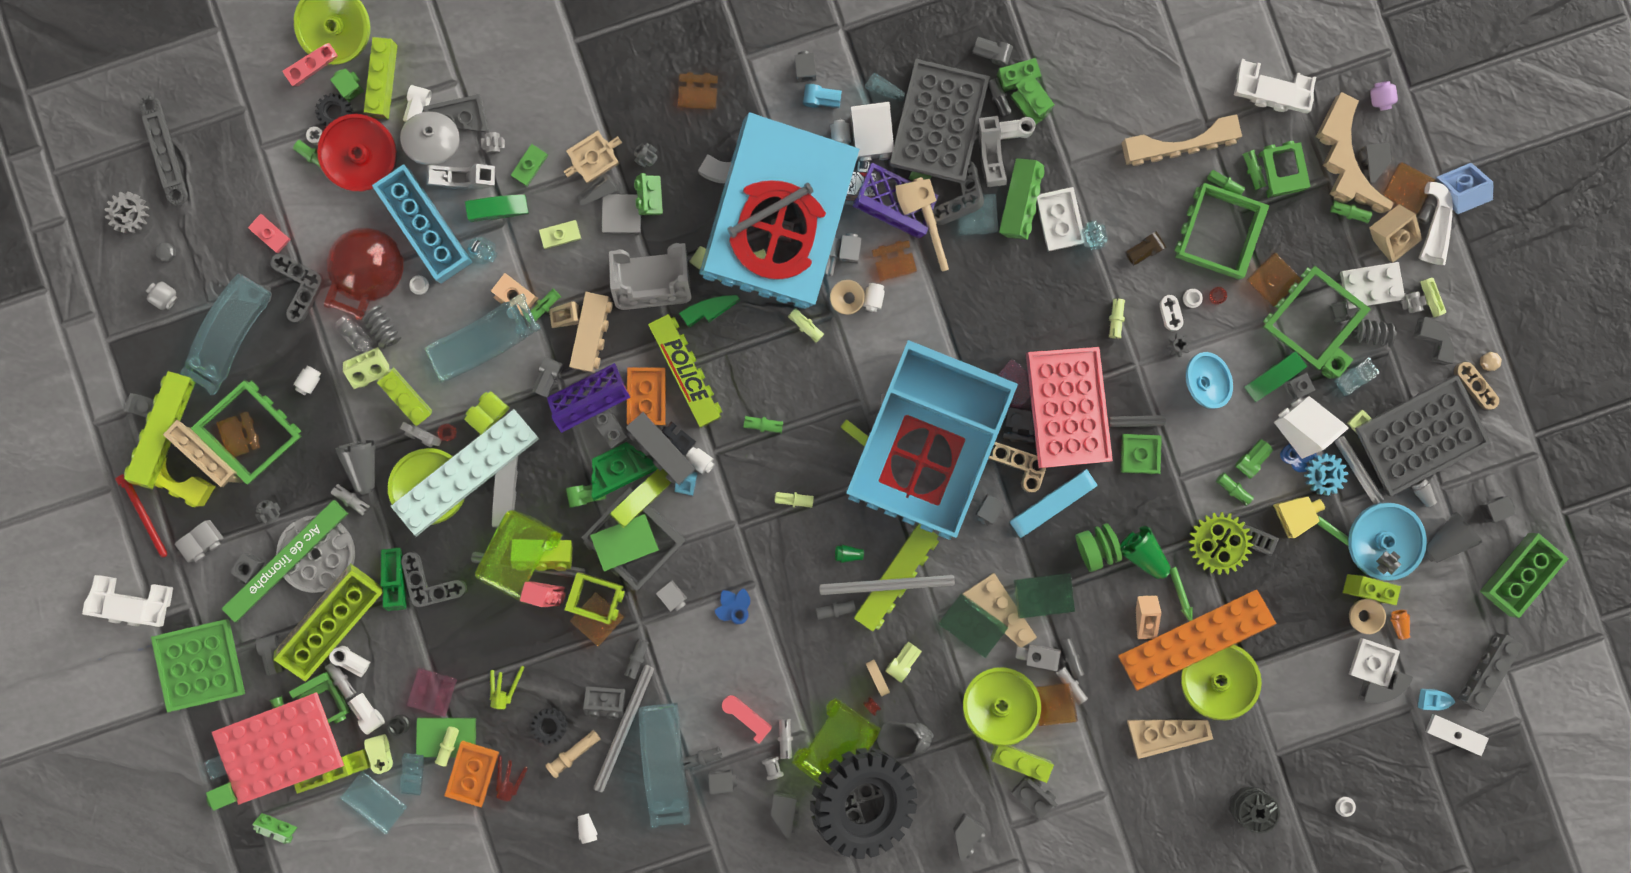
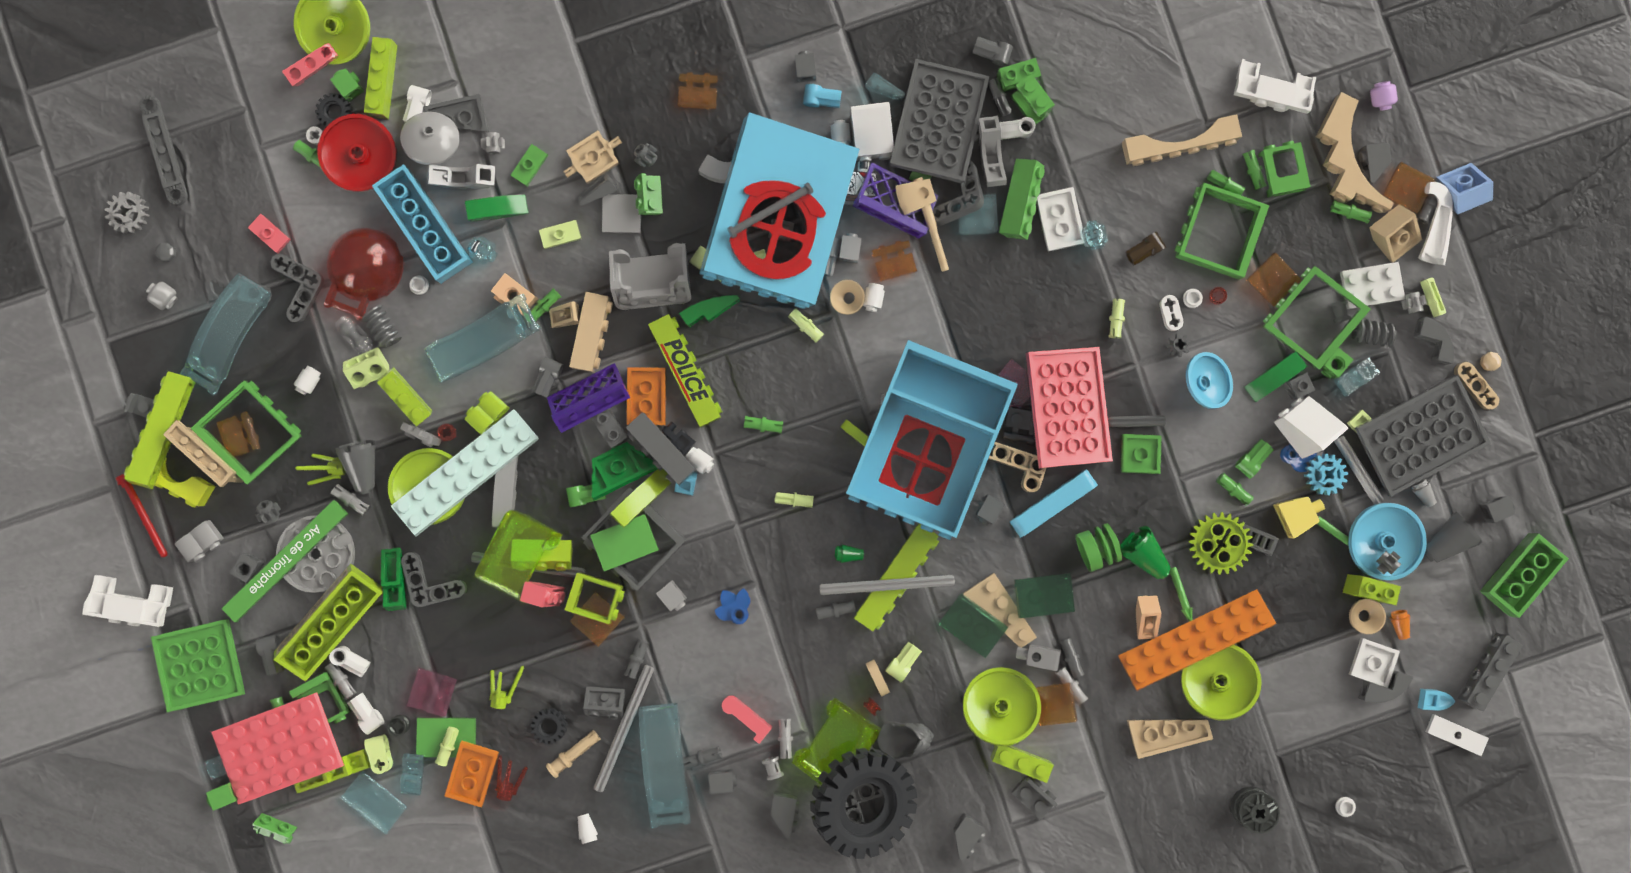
none -> lime plant [295,454,346,485]

